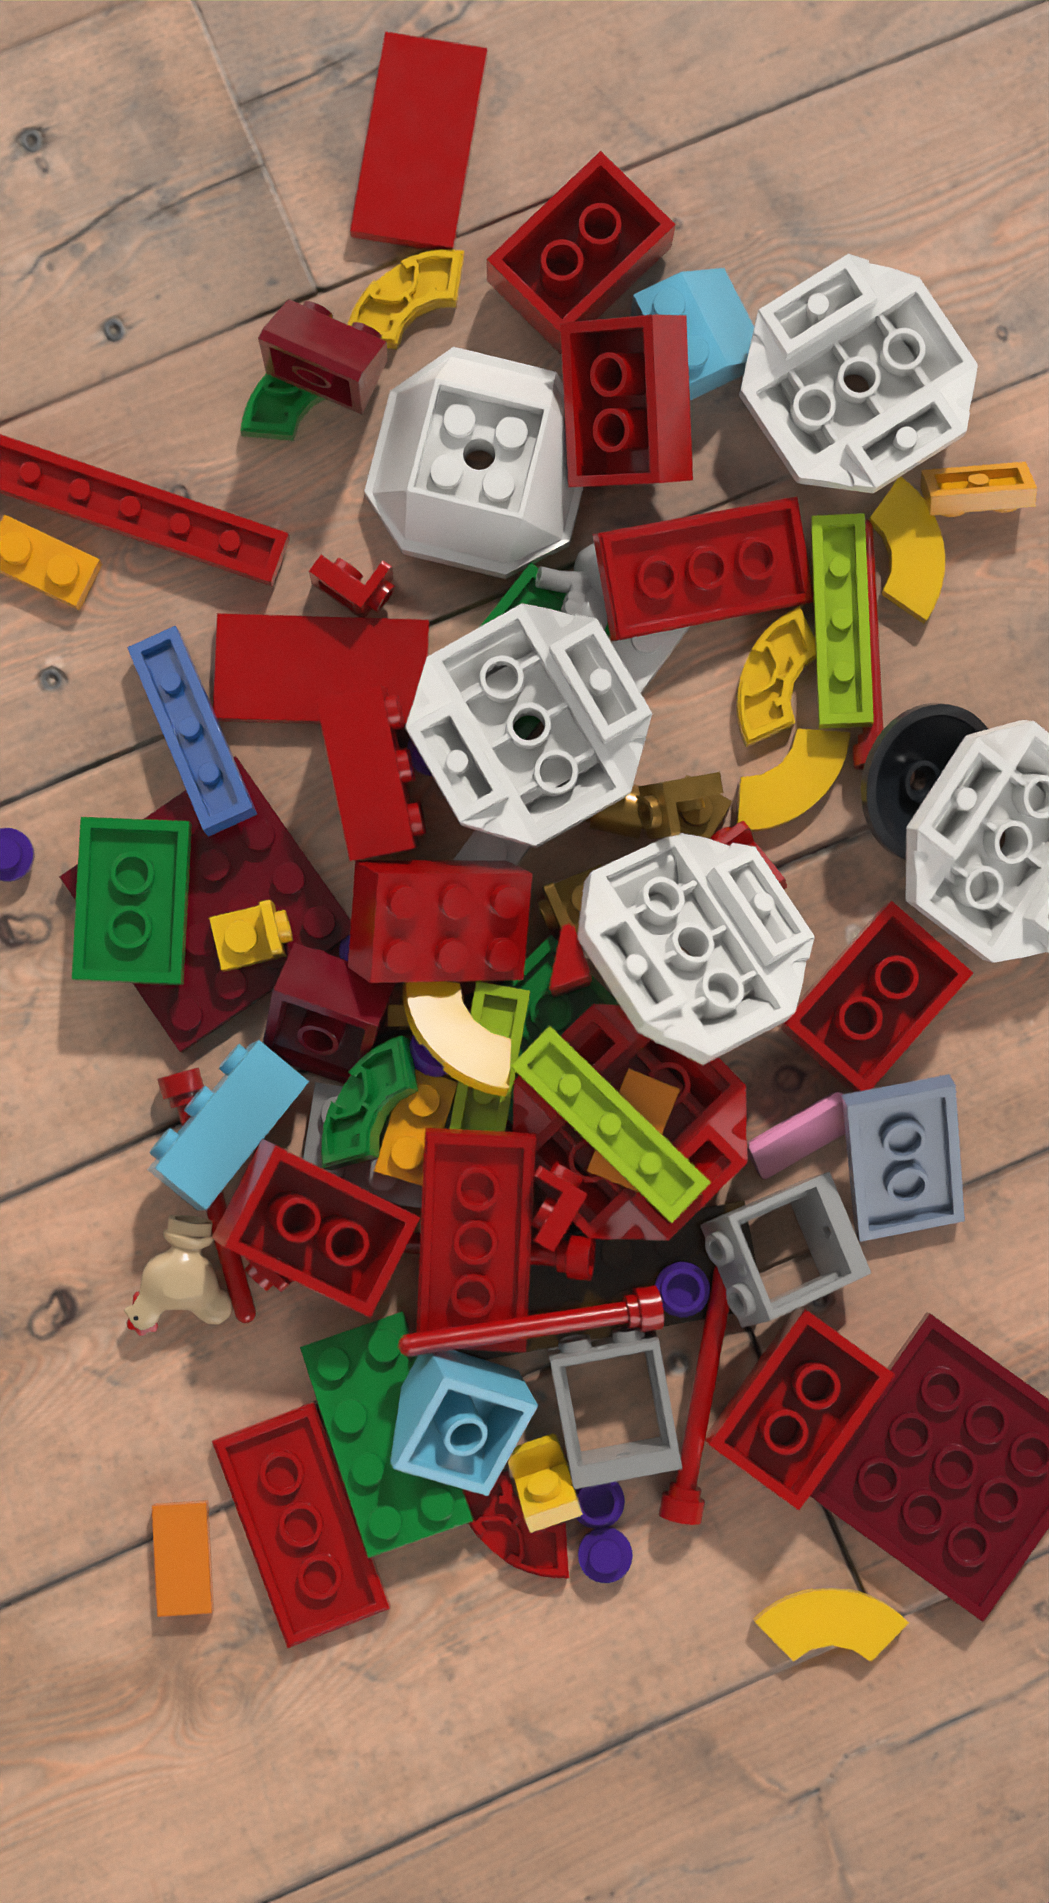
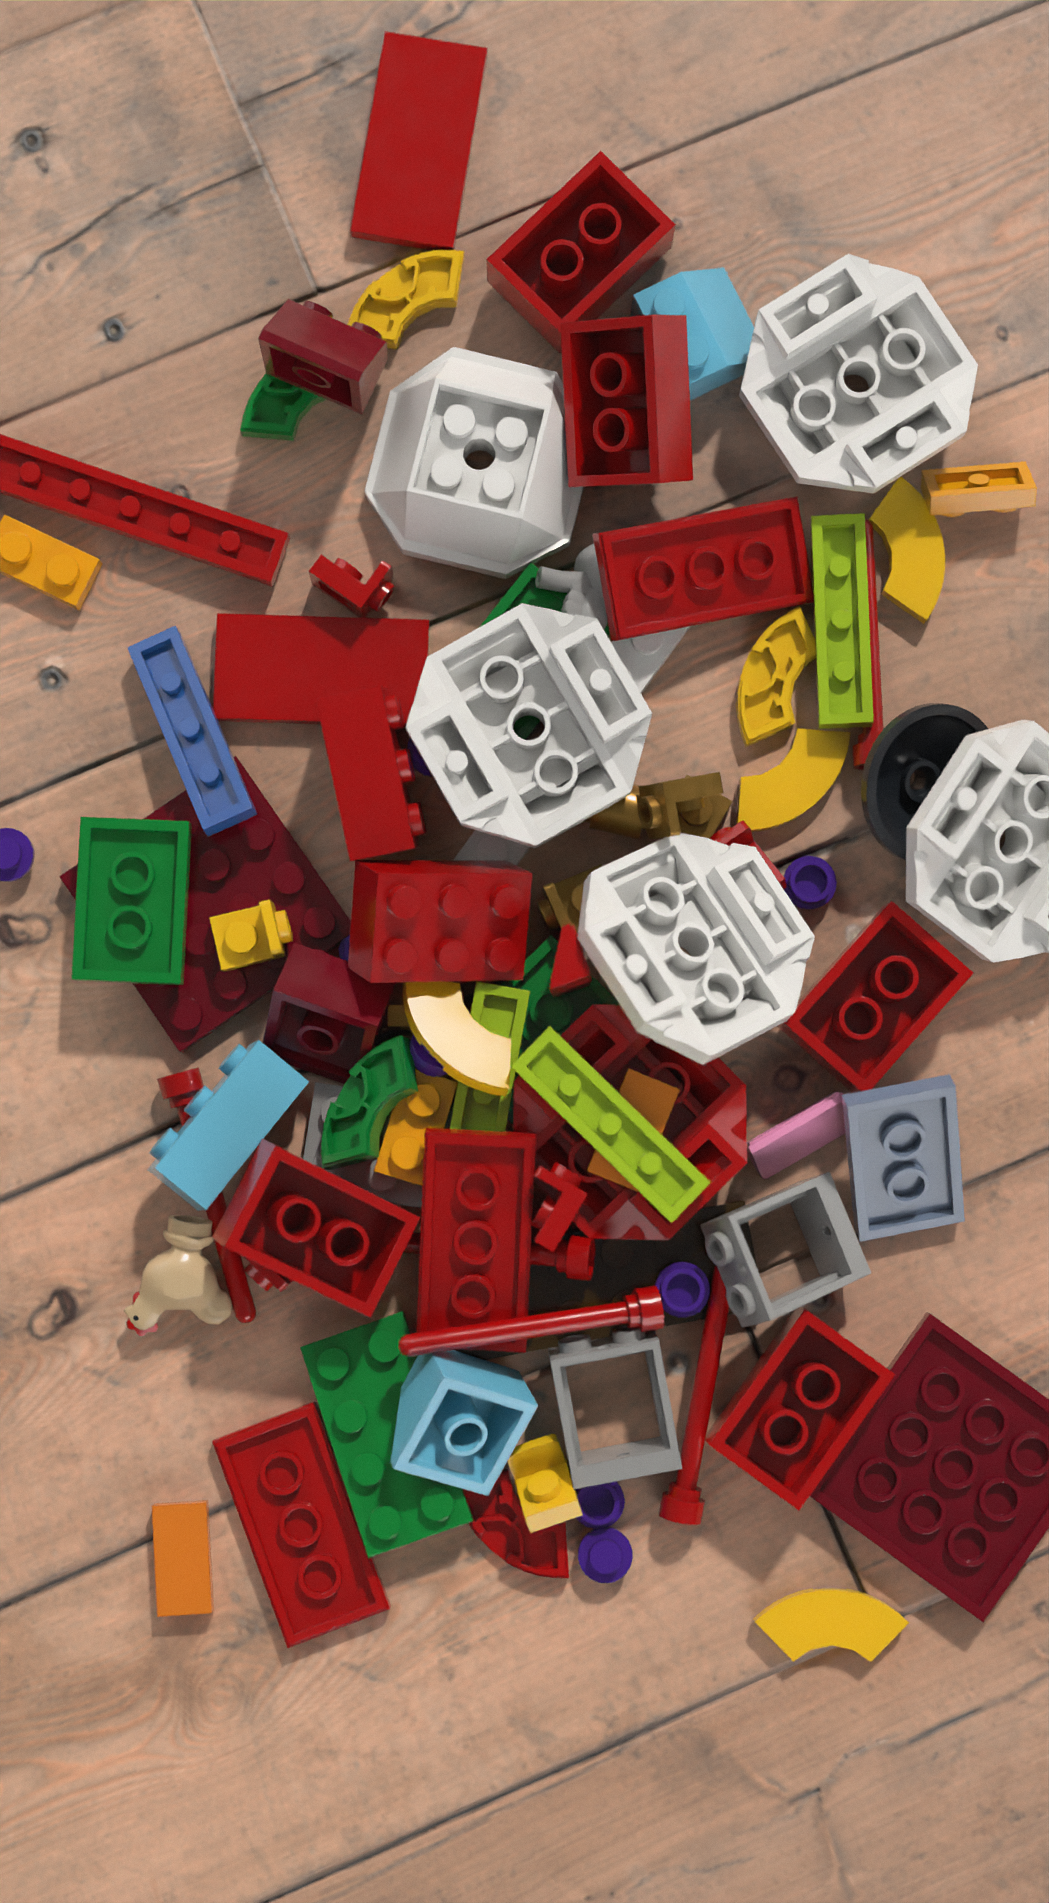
none -> dark purple plate [784,856,837,910]

